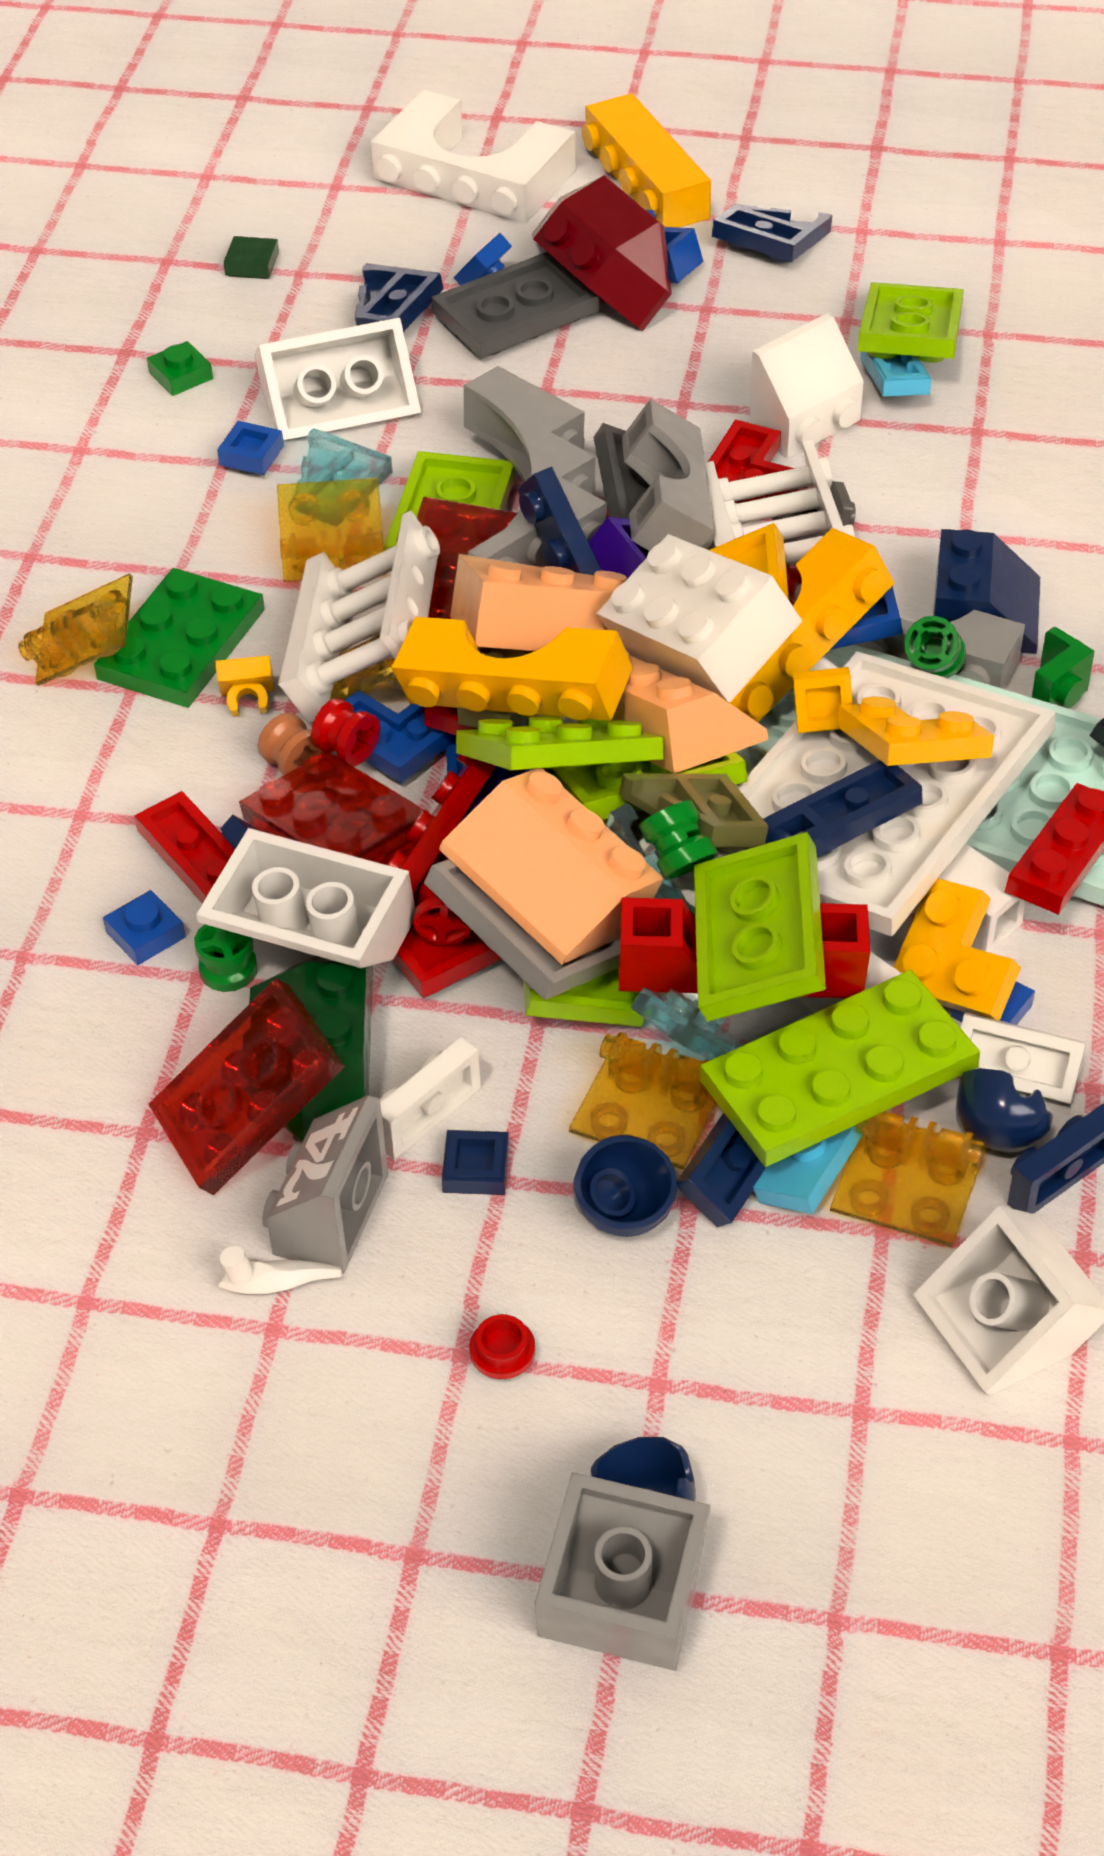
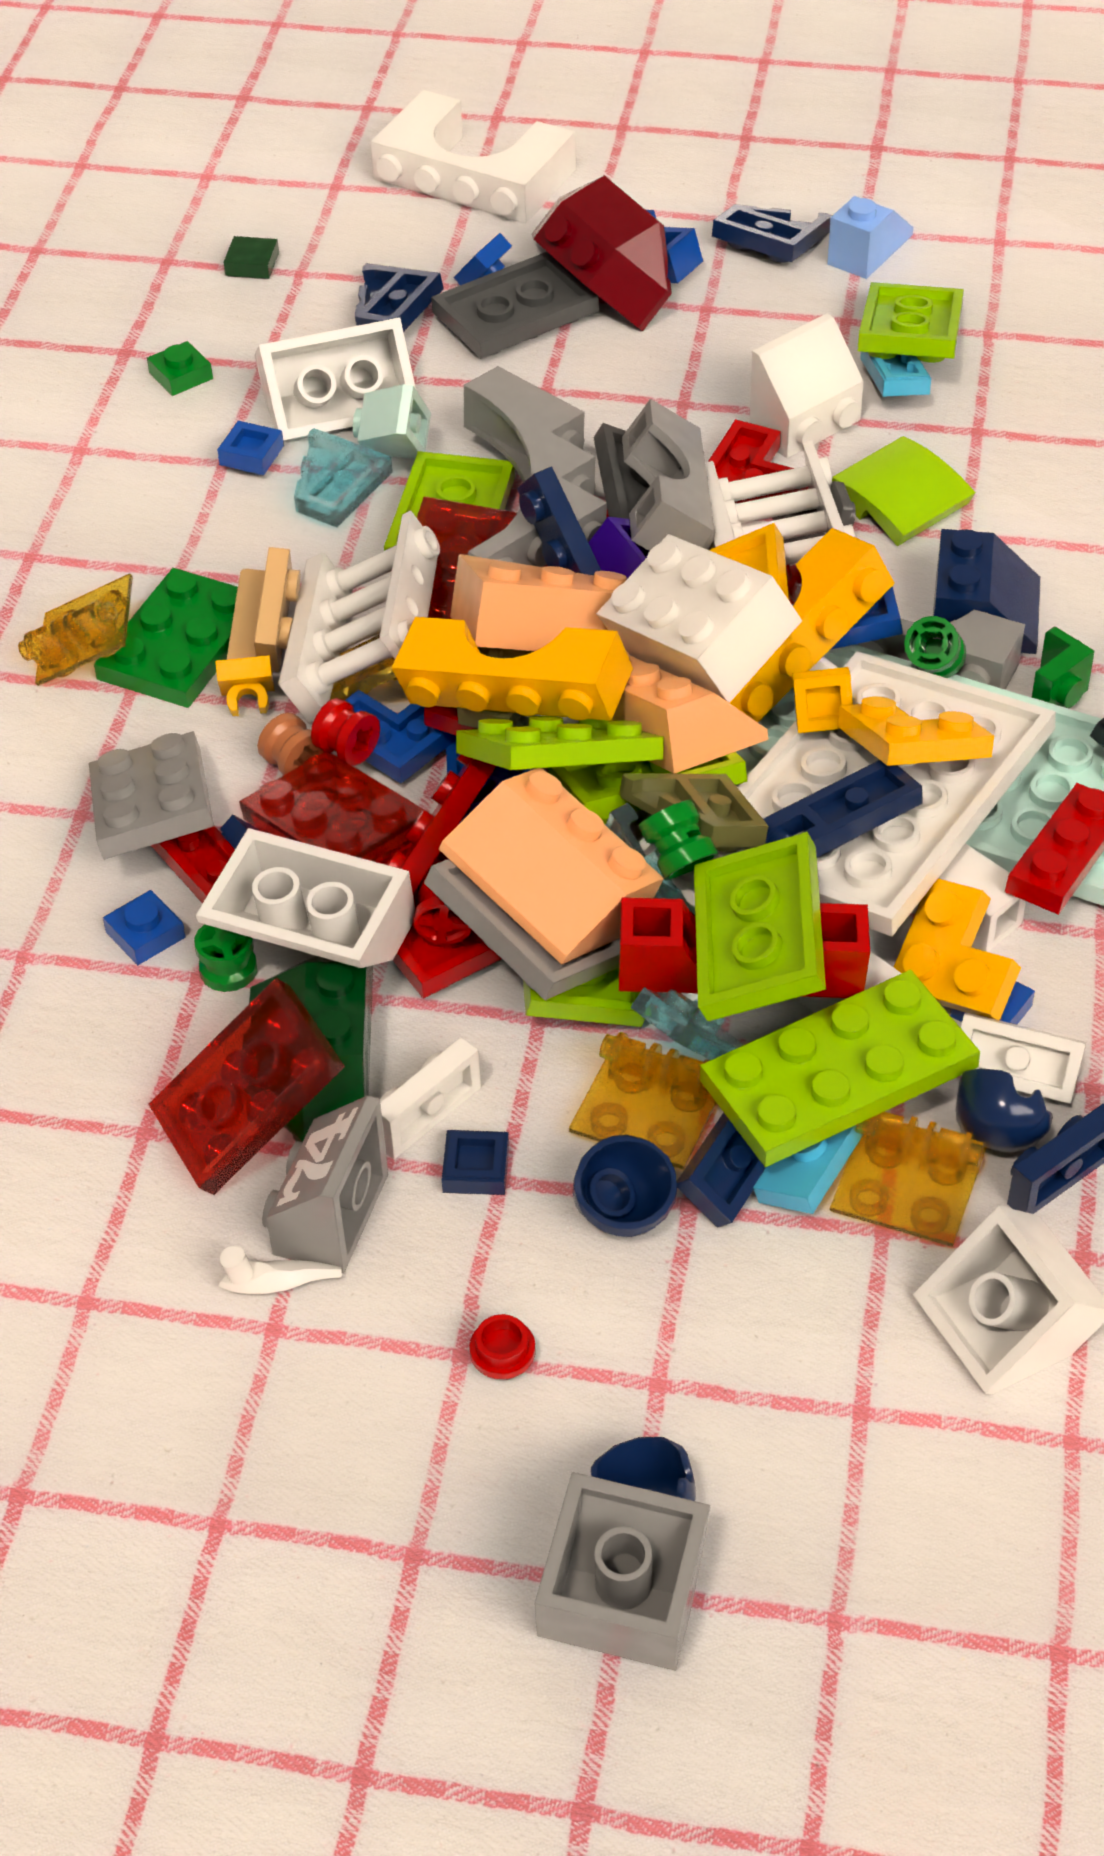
clear yellow hinge [277,478,386,582] -> none
yellow brick [582,93,711,227] -> none
none -> light grey plate [89,731,214,860]
none -> tan bracket [227,547,301,672]
none -> light aqua slope [353,384,431,459]
none -> light blue slope [828,196,914,279]
none -> lime slope [832,436,976,546]

